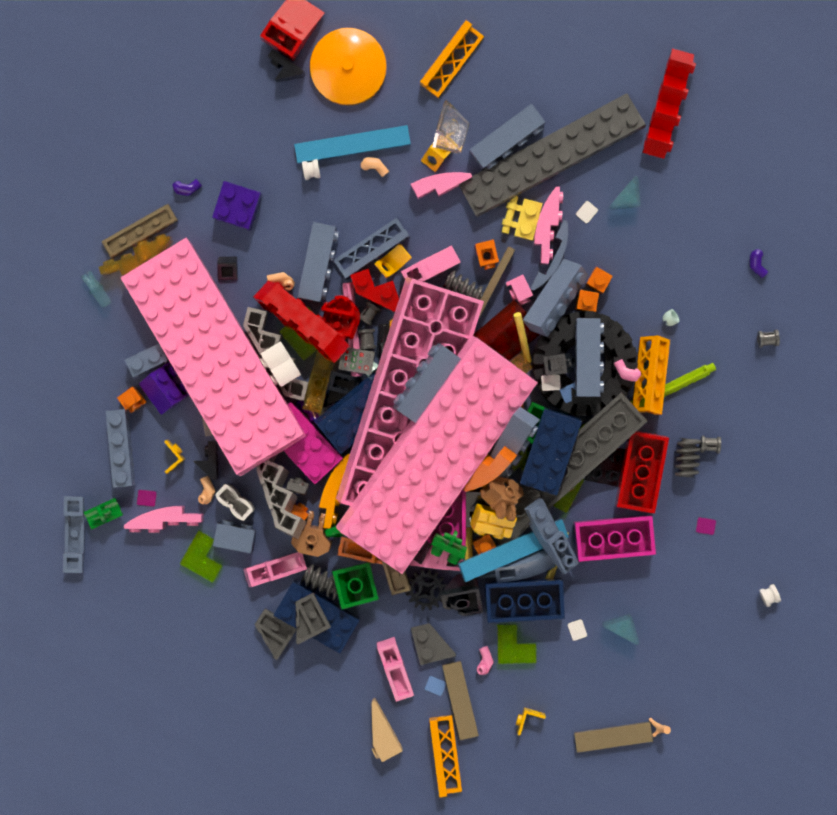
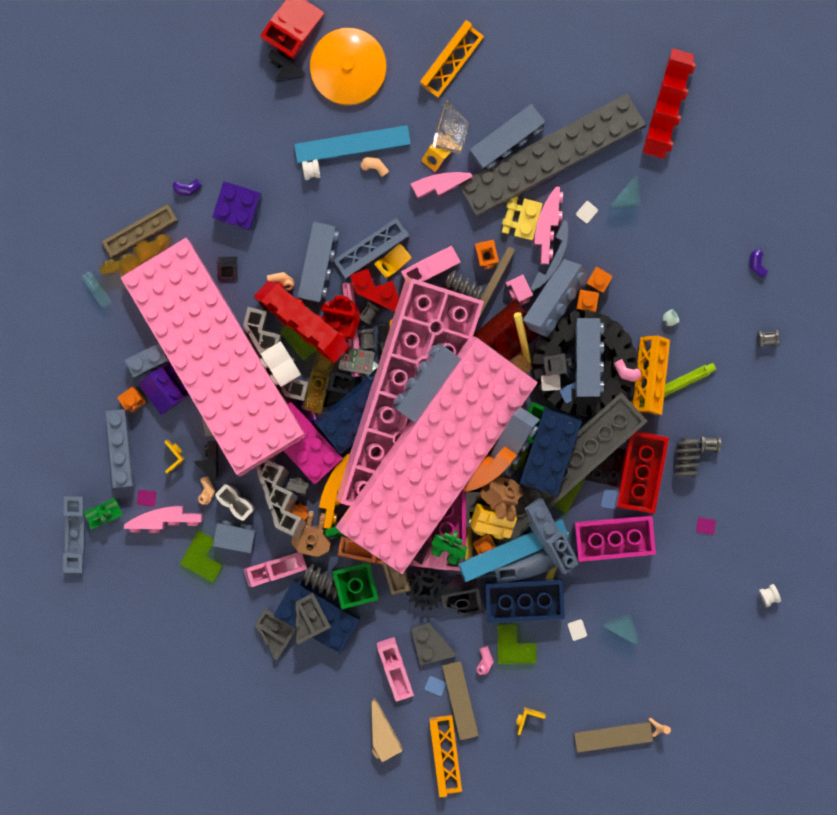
none -> medium blue sticker [601,489,617,509]

